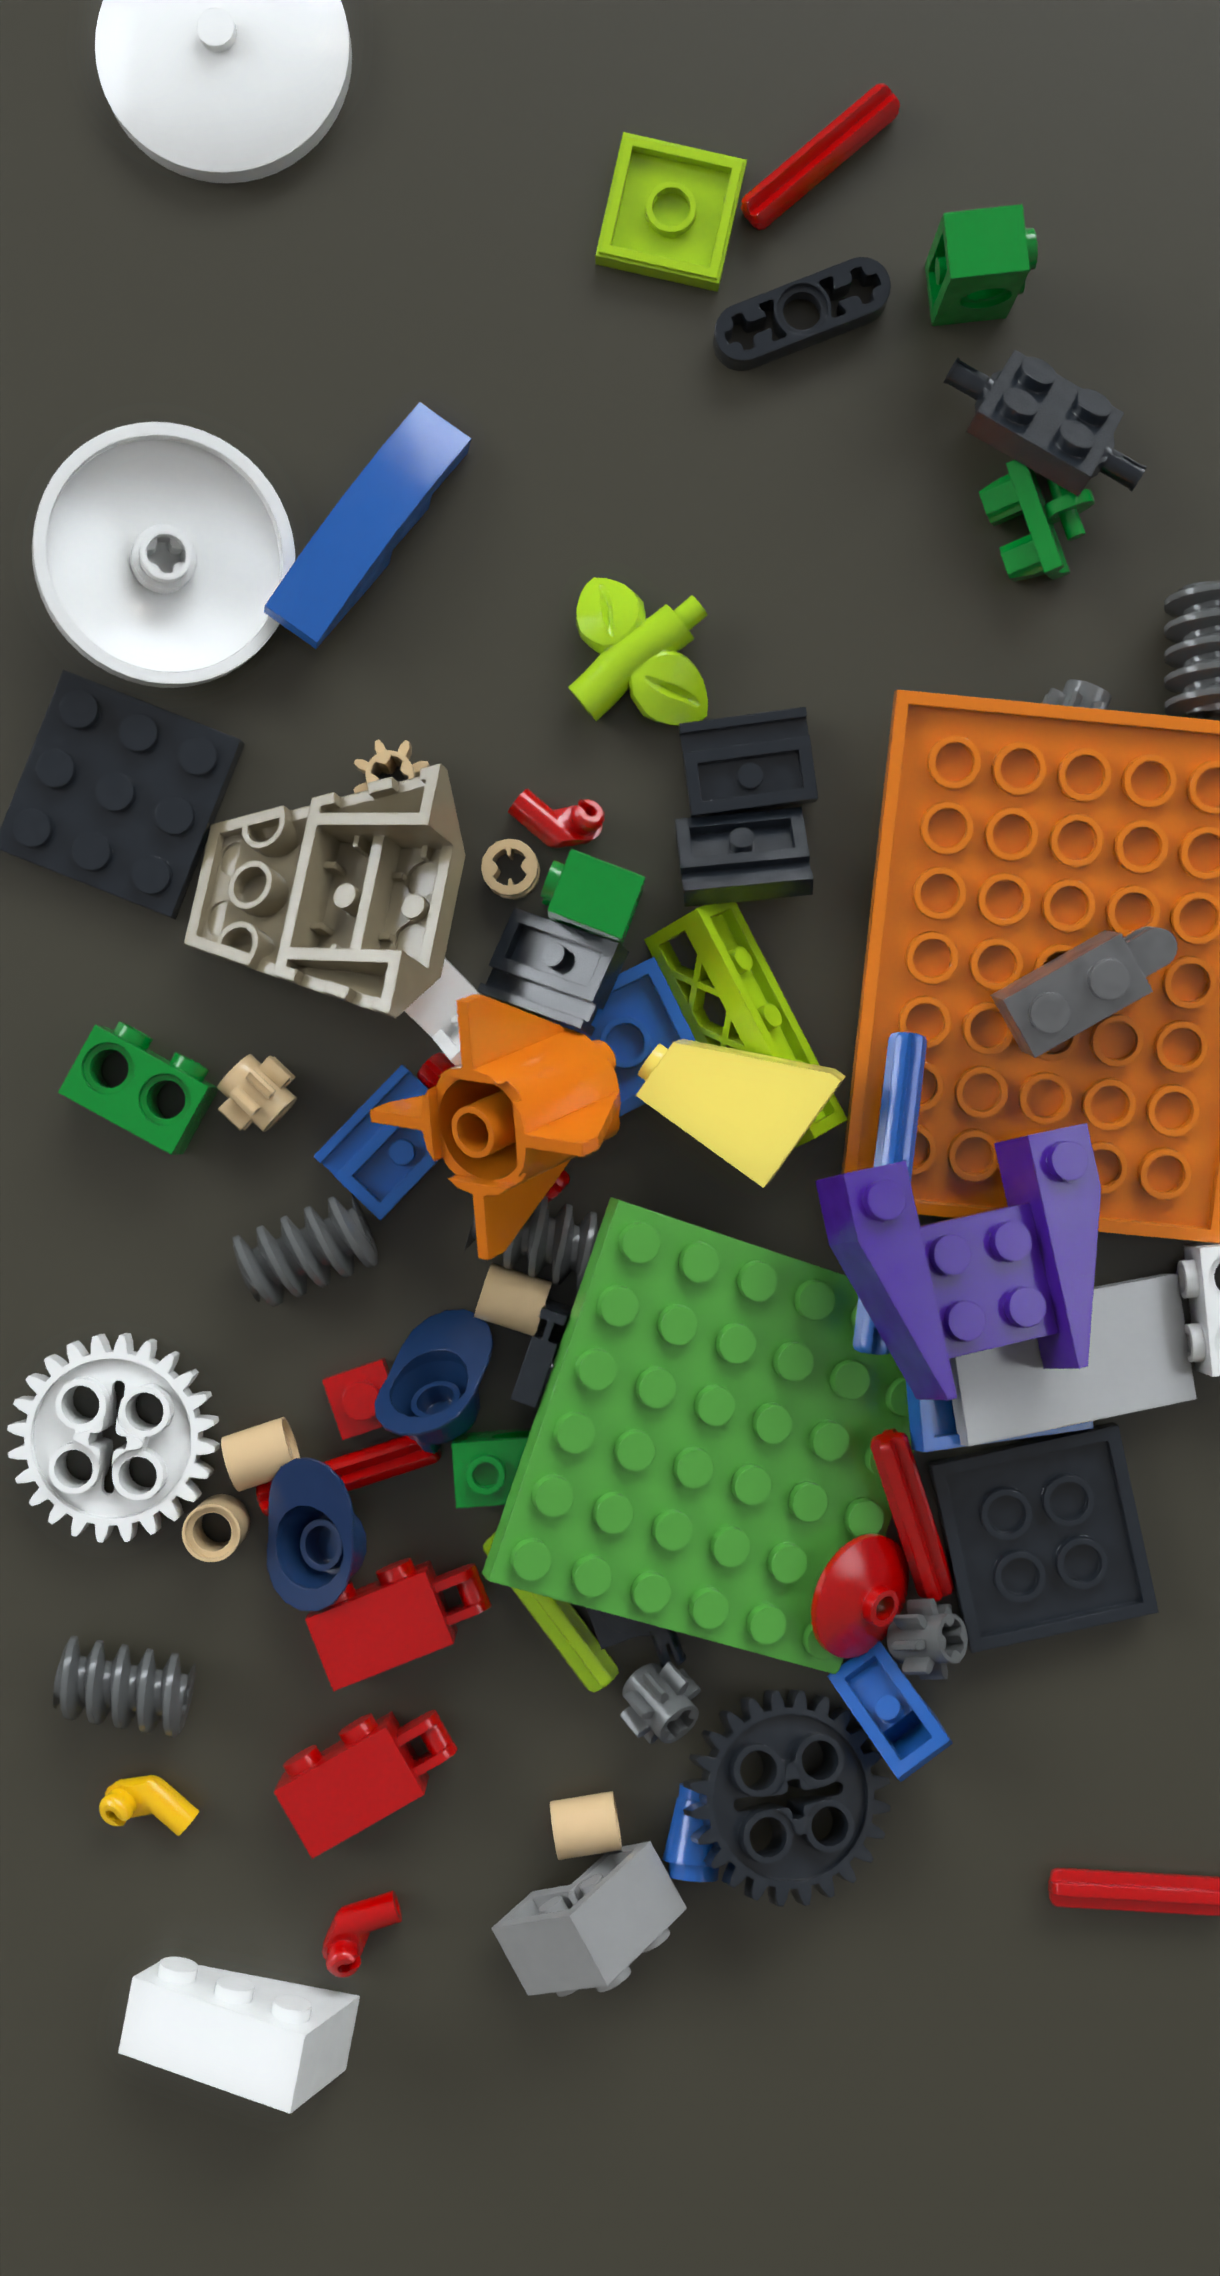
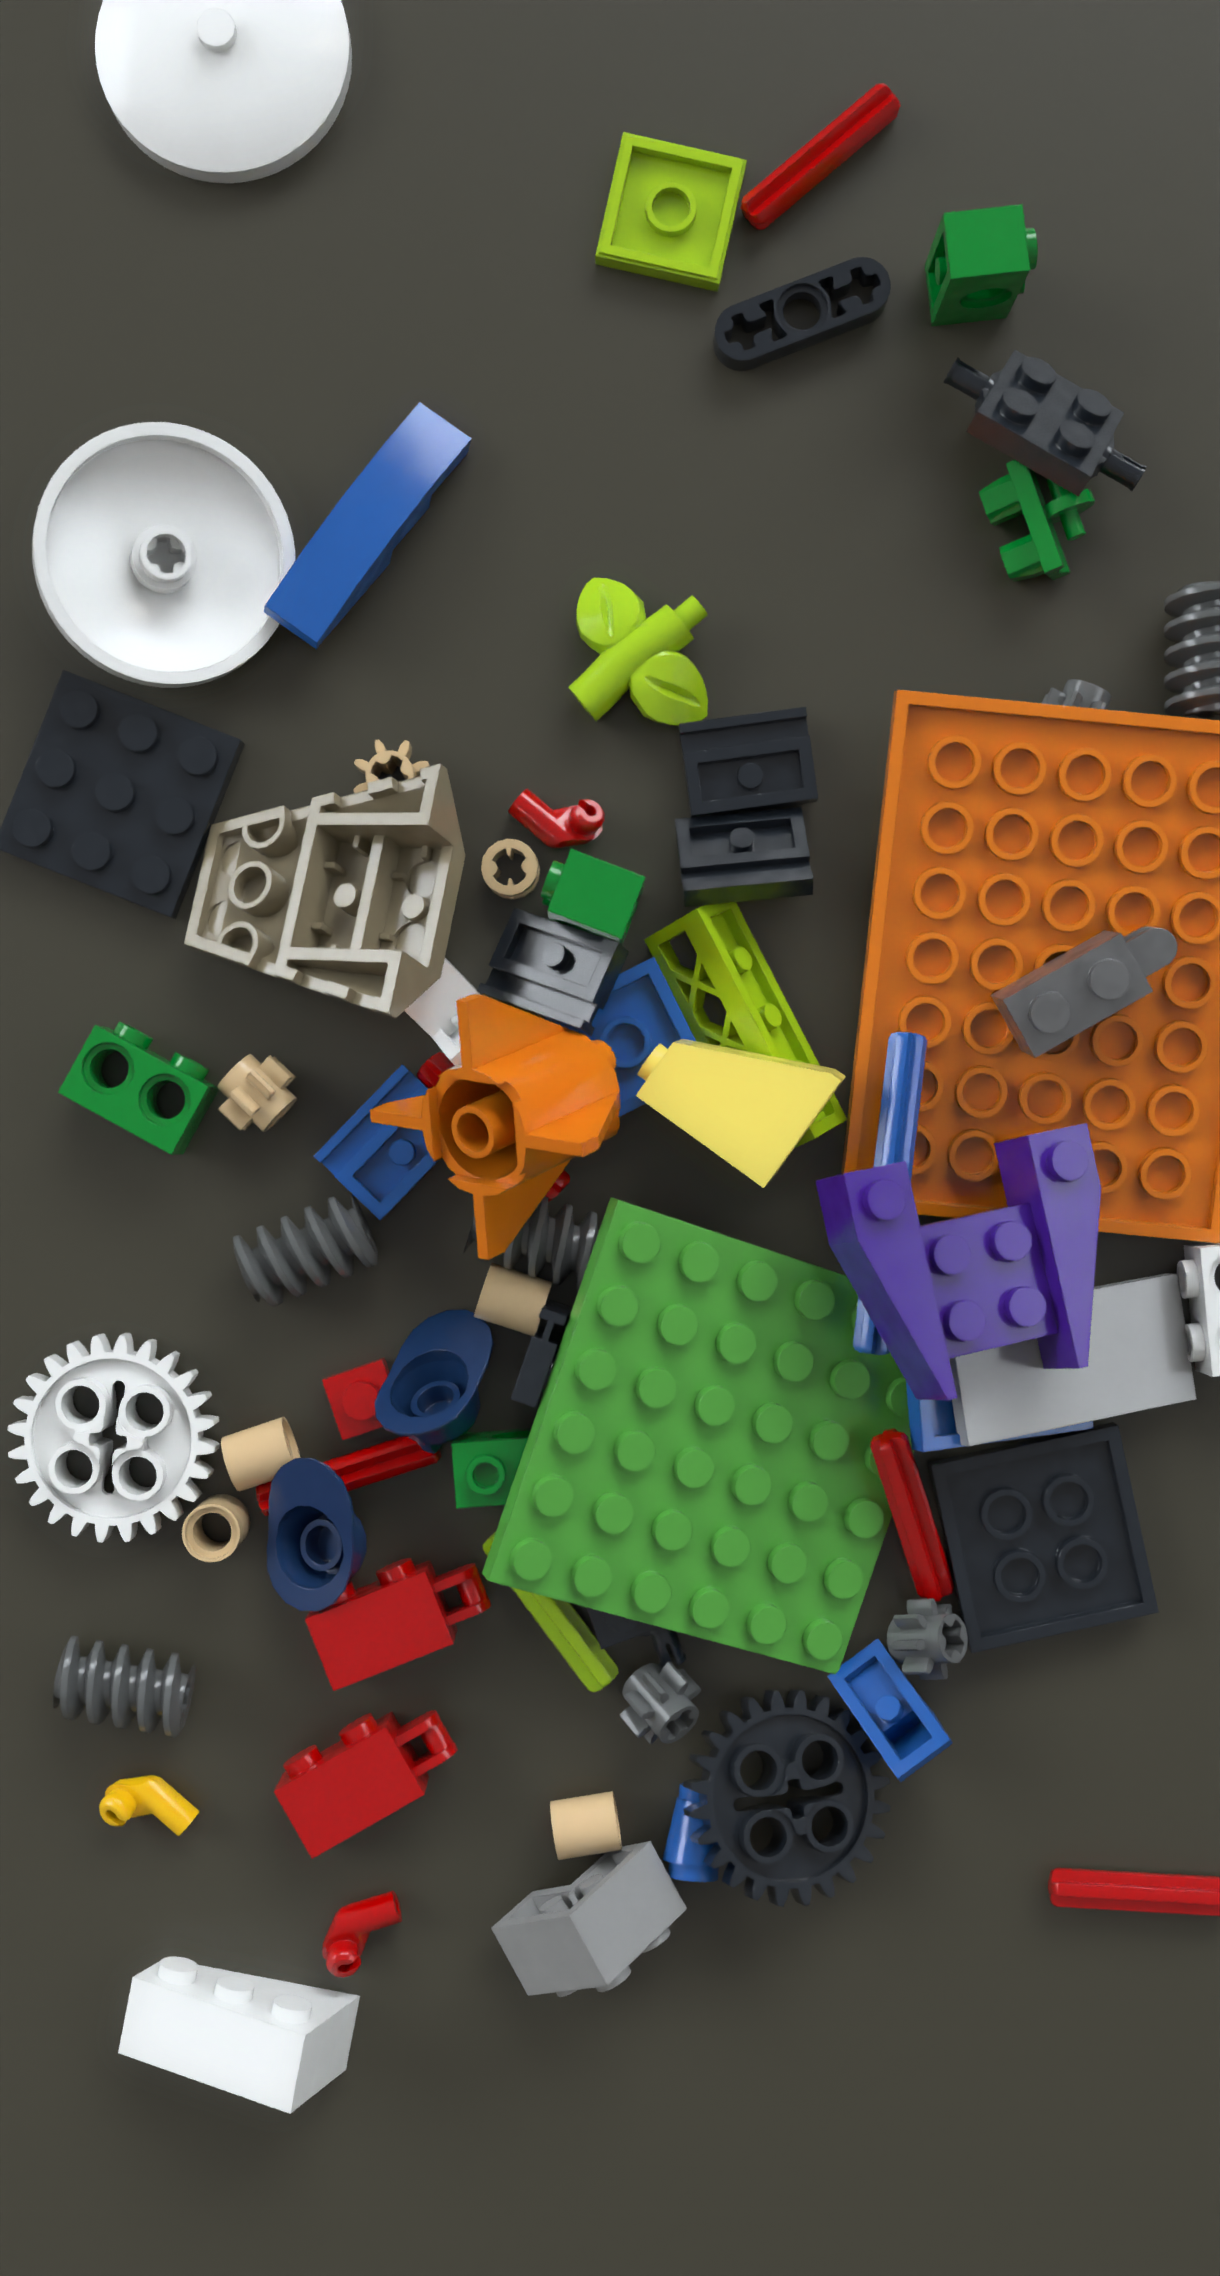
red dish [811,1533,909,1658] -> none

